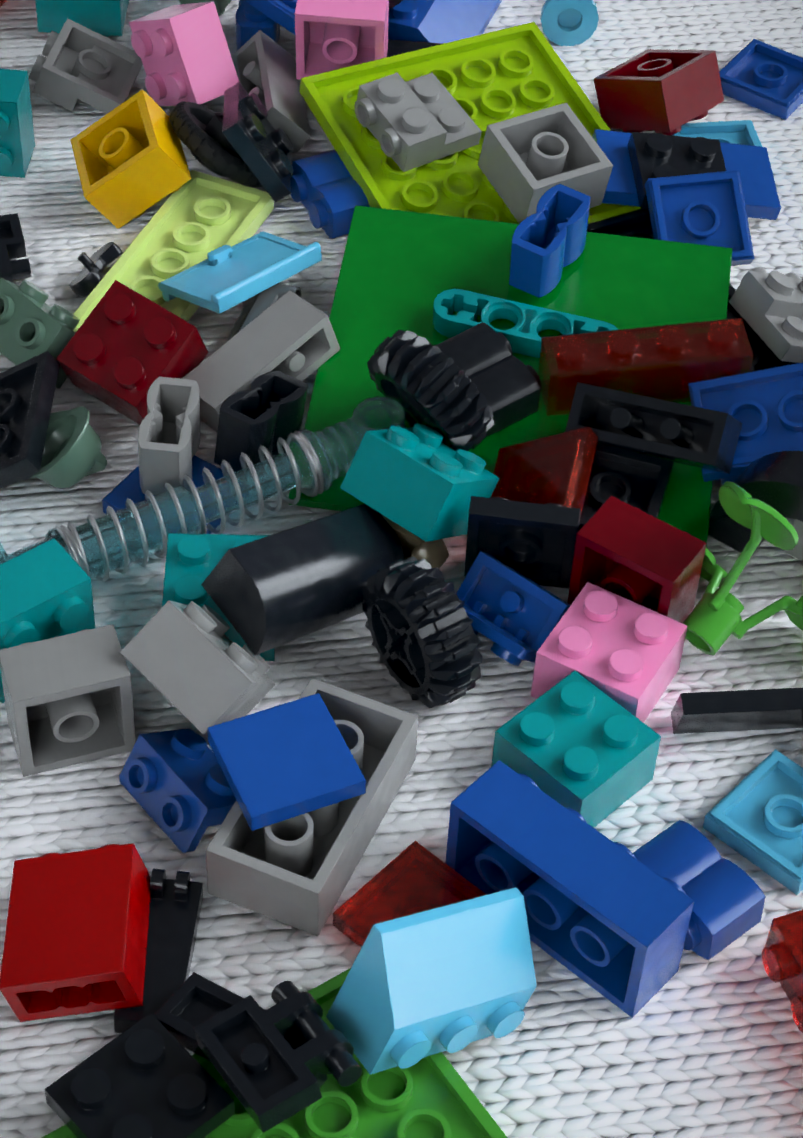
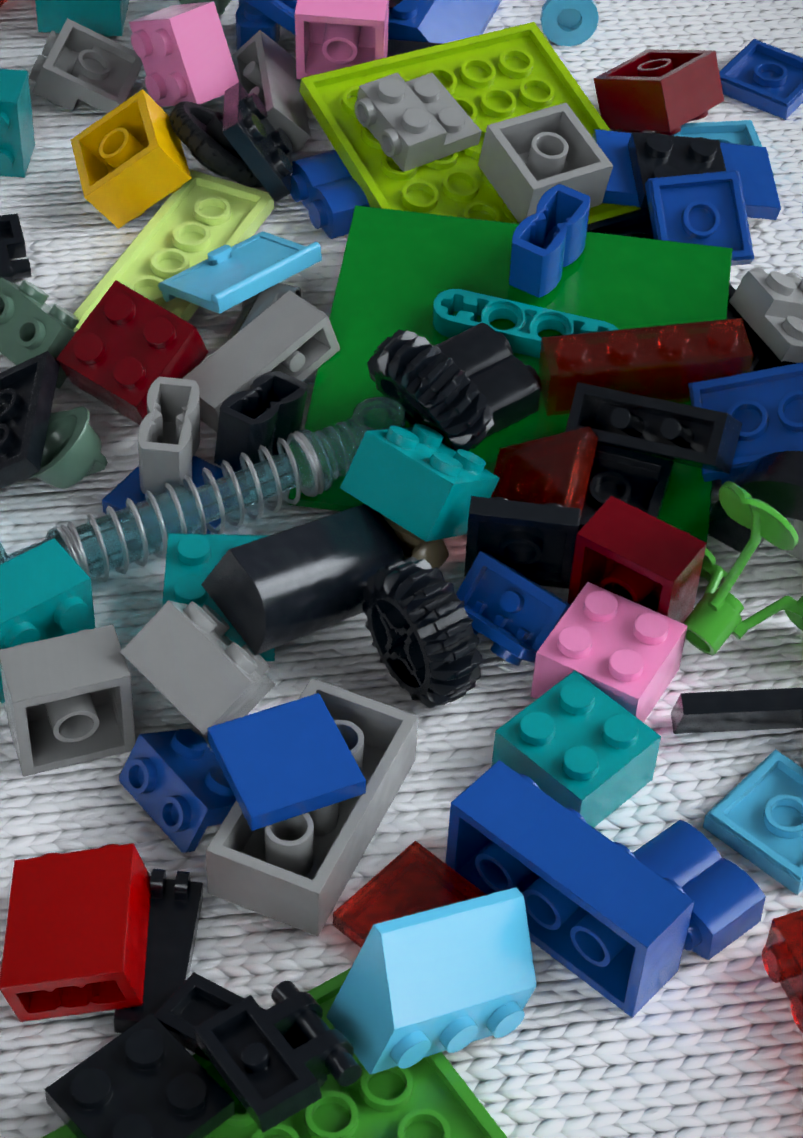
black piece [69,242,123,297] -> none

